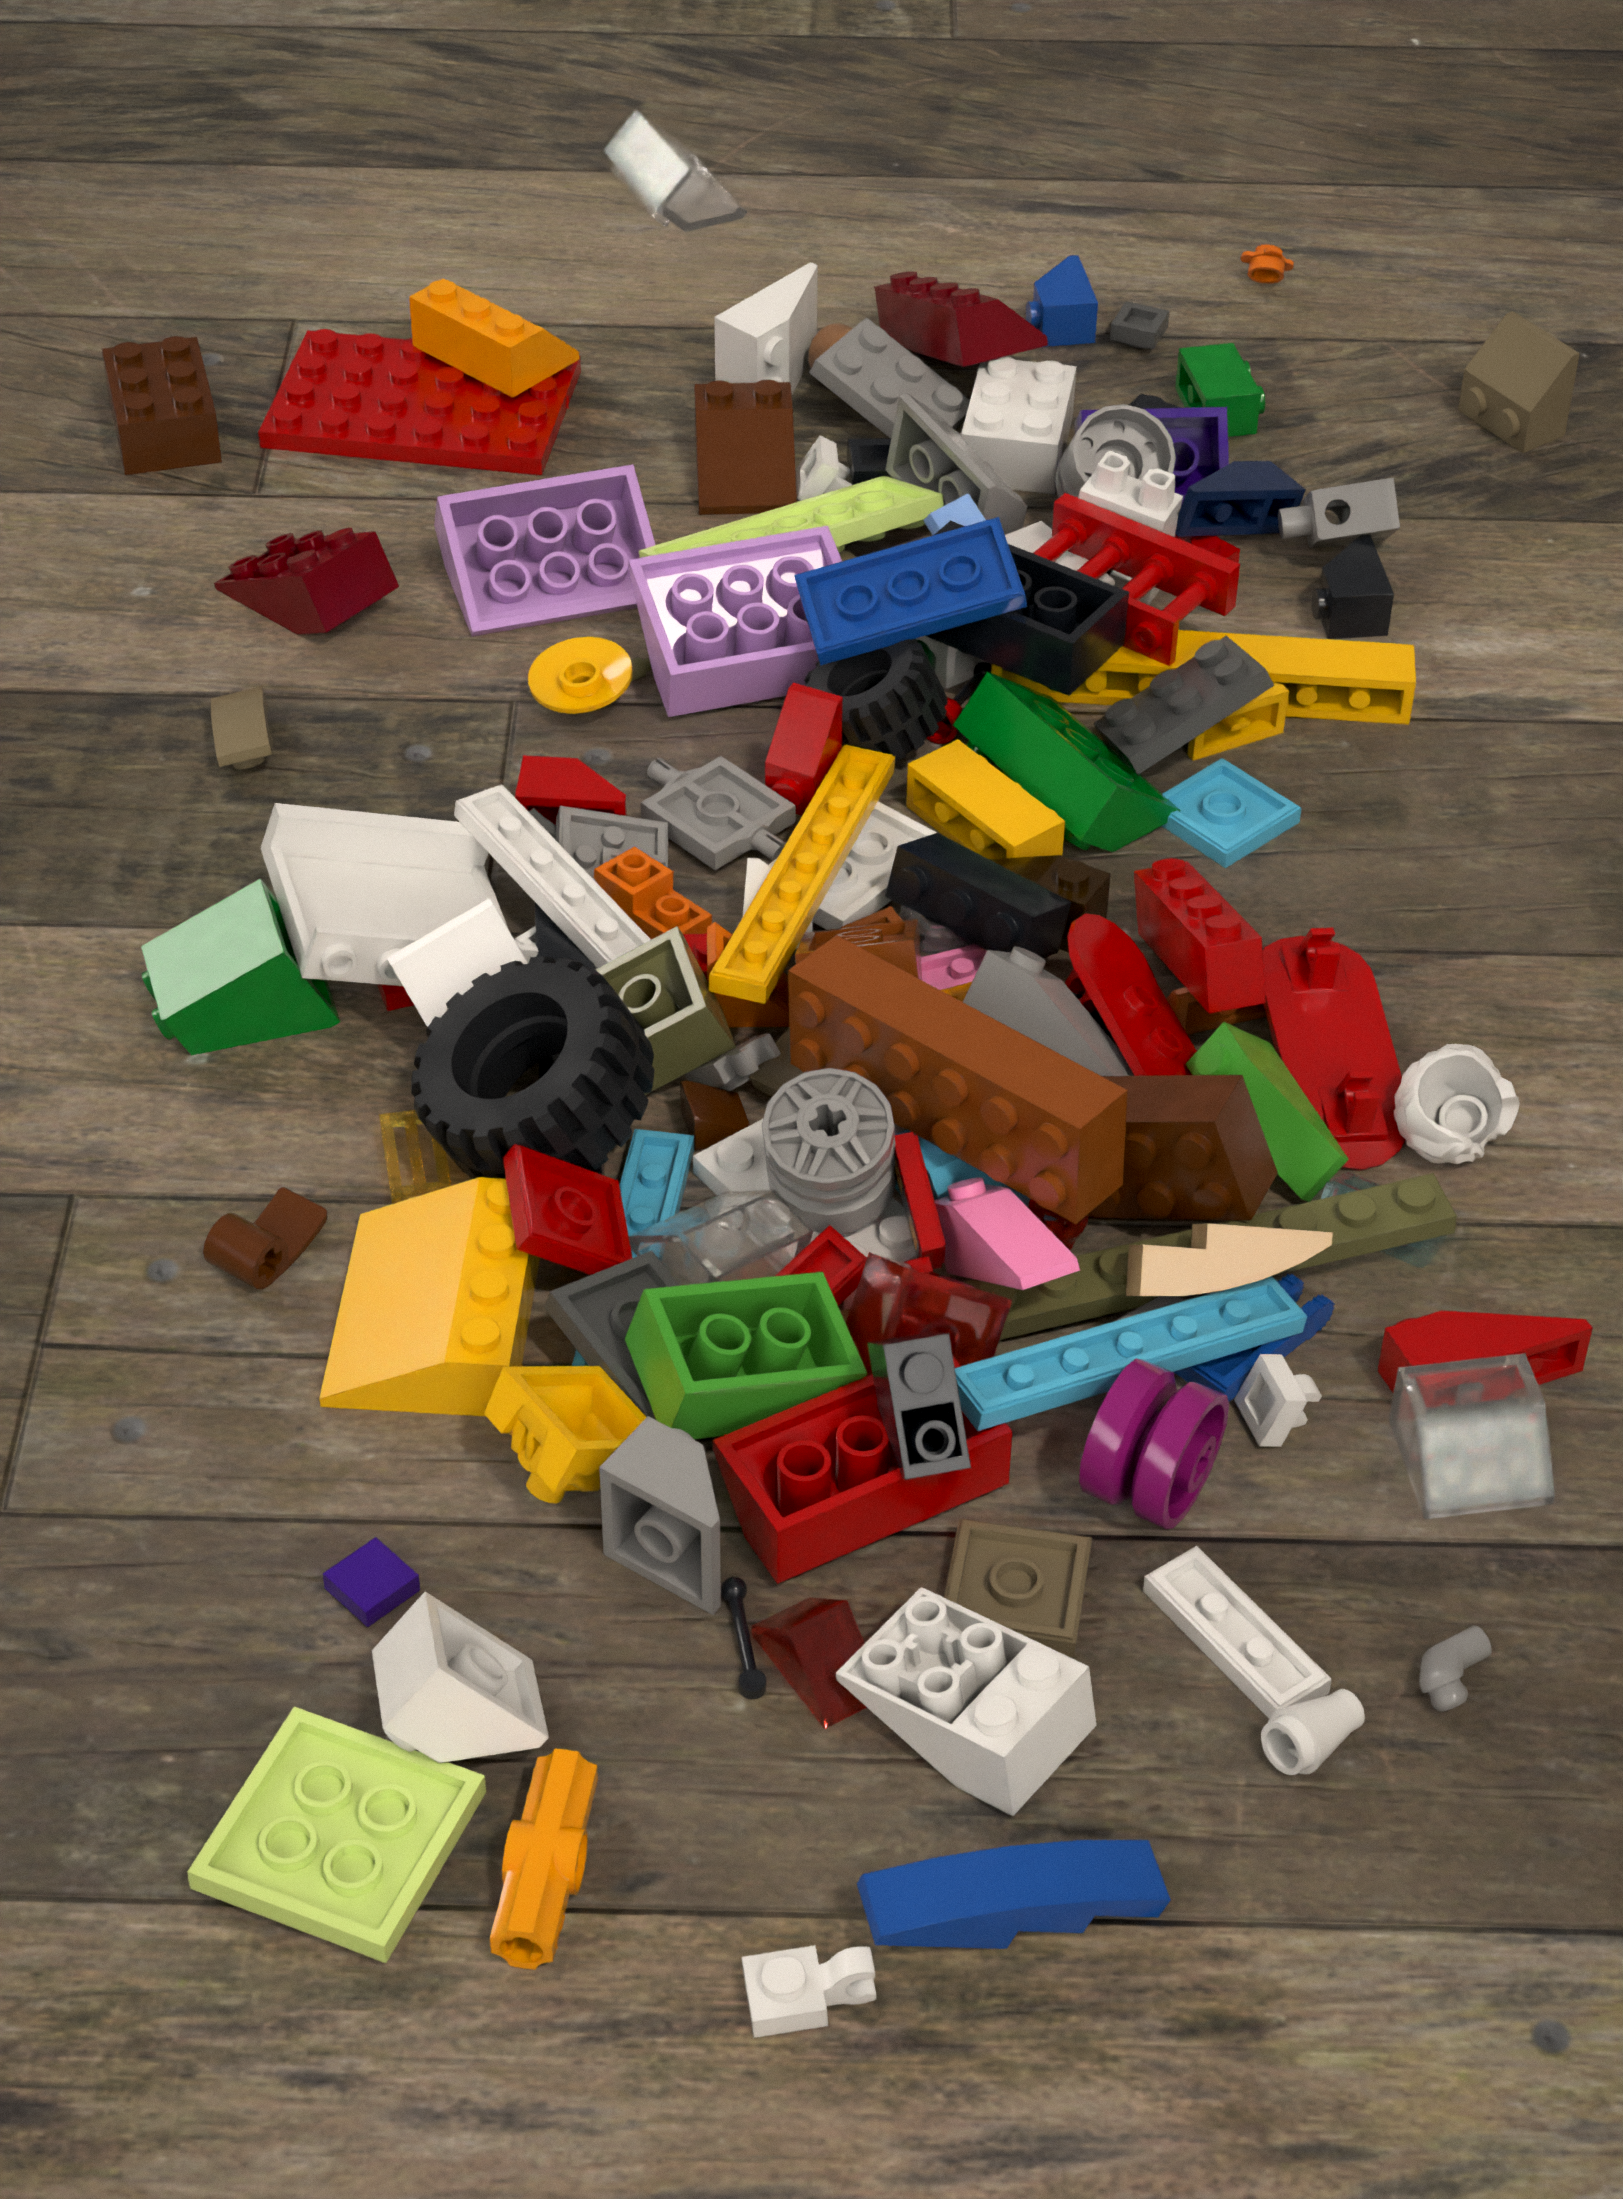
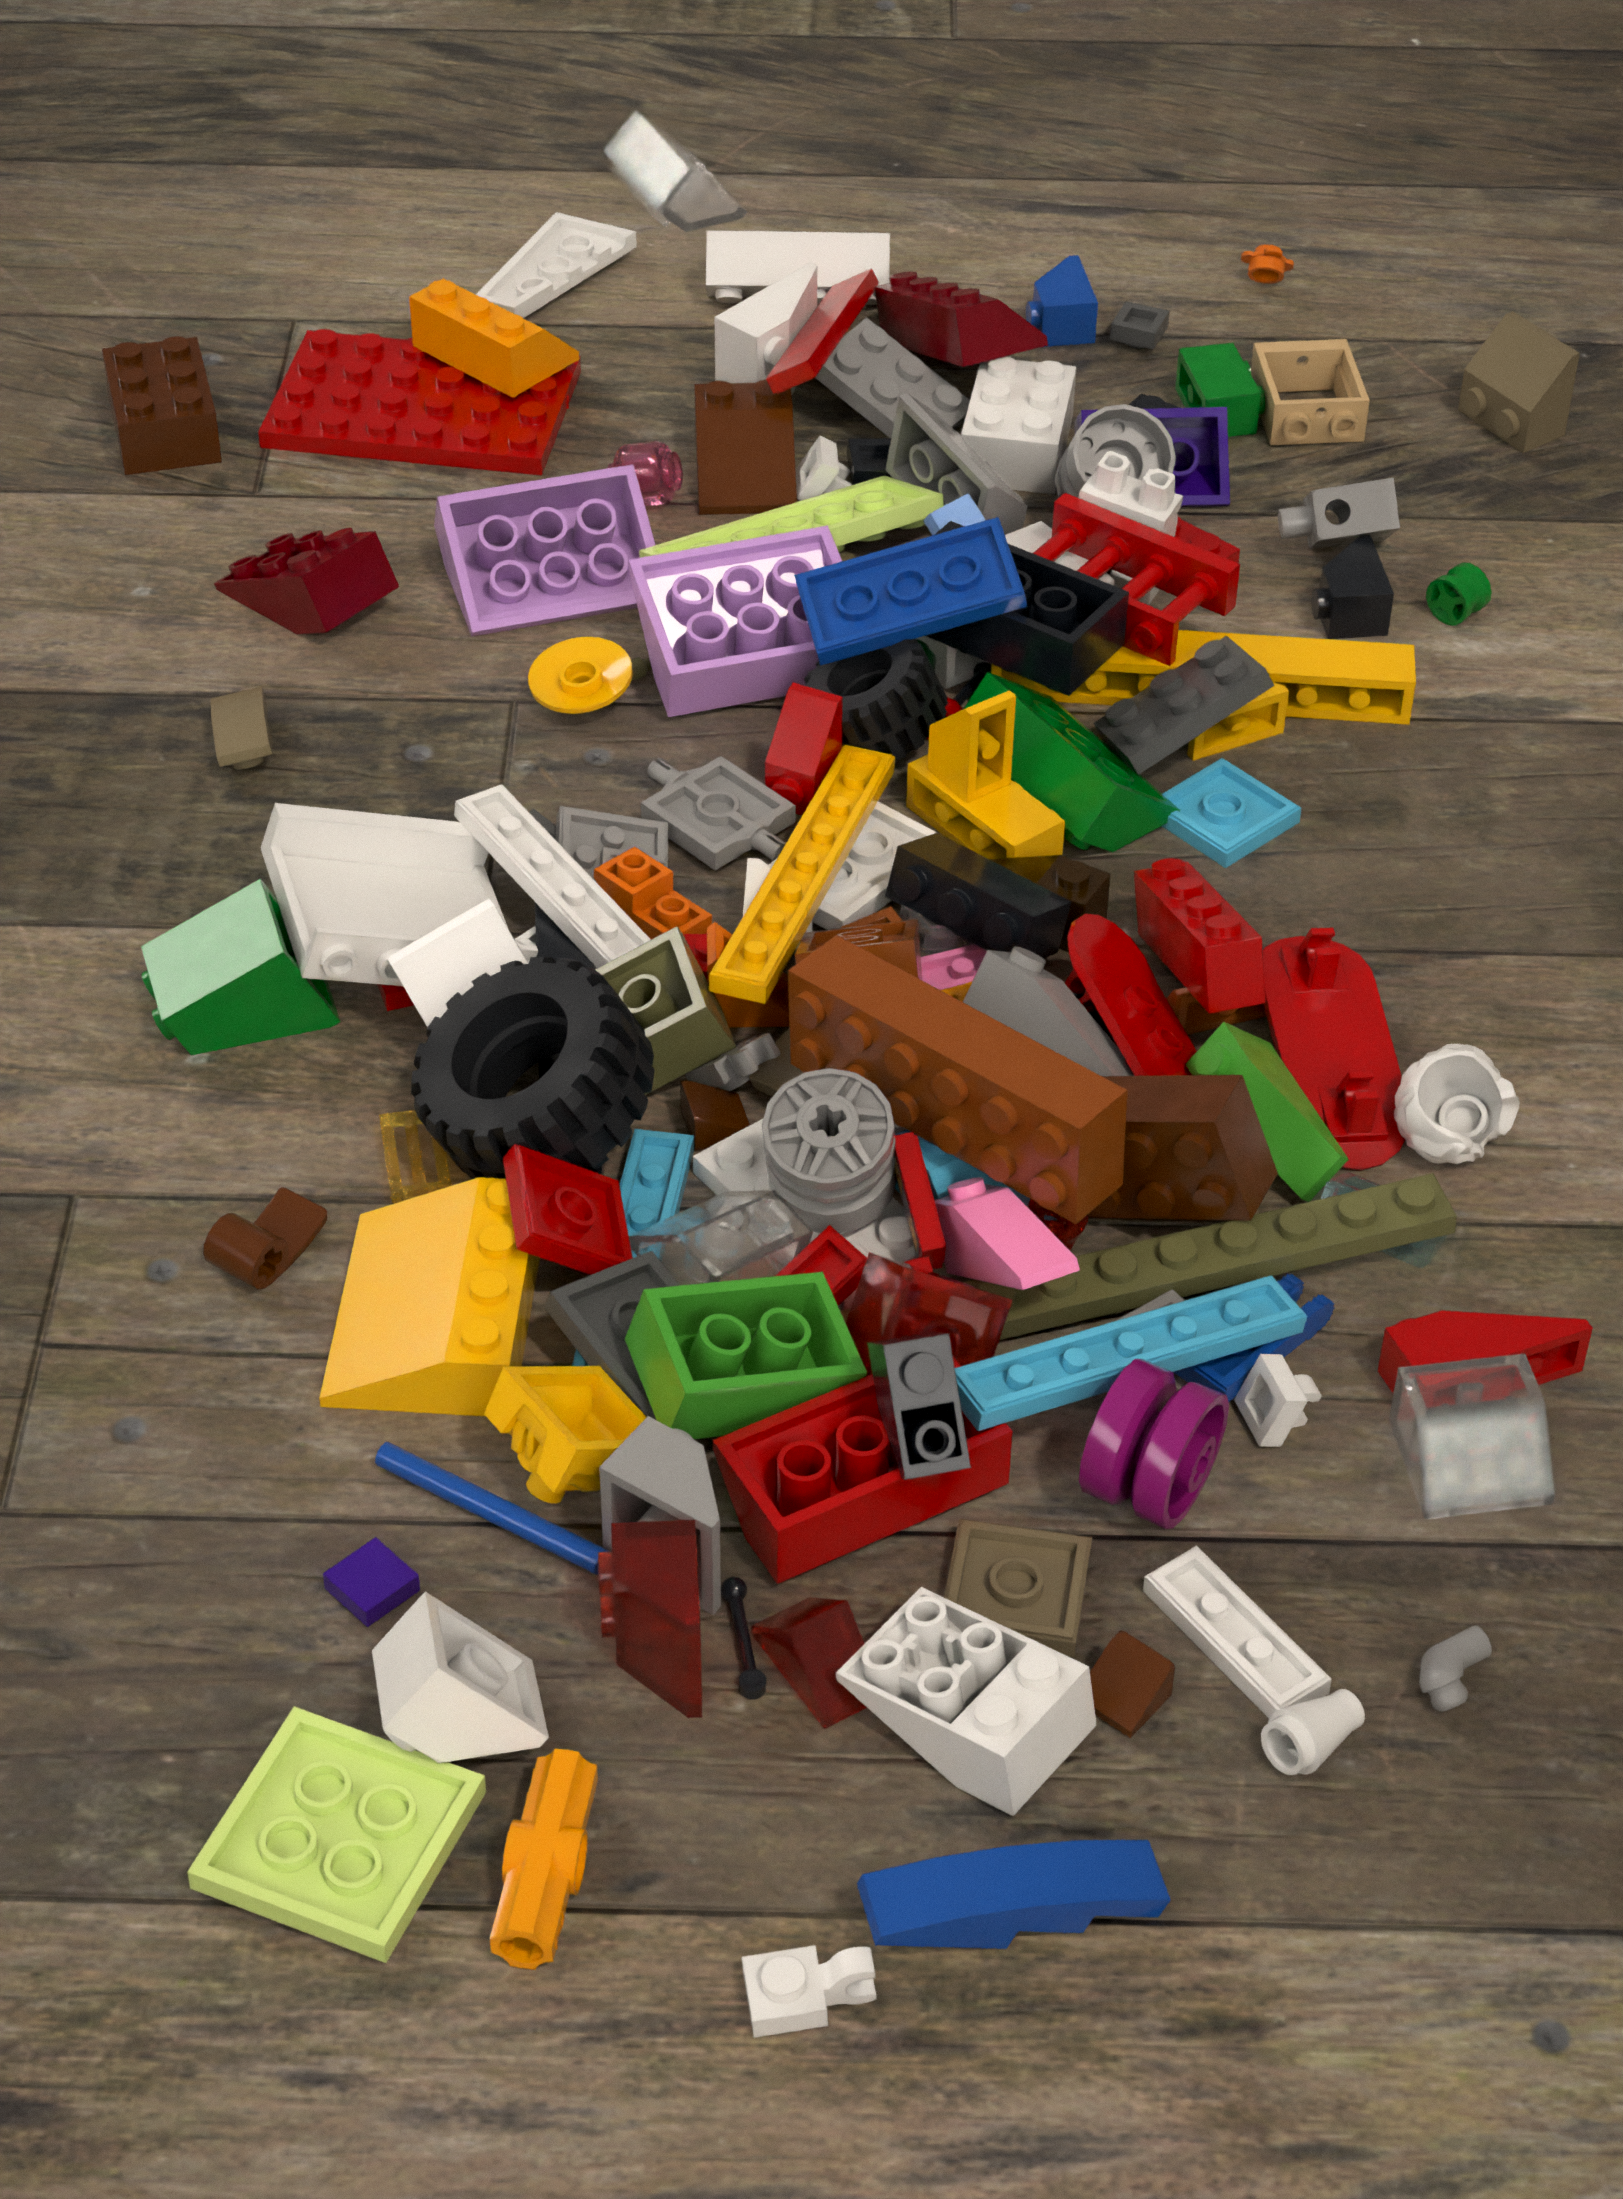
red slope [515,755,627,825] -> none
tan slope [1126,1223,1333,1296] -> none
dark blue slope [1175,461,1306,537] -> none
none -> blue bar [375,1442,609,1575]
none -> white wing [476,212,637,318]
none -> clear red slope [598,1520,702,1718]
none -> clear pink head [607,441,683,506]
none -> white slope [706,230,890,305]
none -> red tile [766,268,879,394]
none -> yellow slope [928,690,1016,803]
none -> reddish brown slope [1090,1630,1175,1738]
none -> tan window [1251,339,1370,446]
none -> green wheel [1426,562,1492,626]

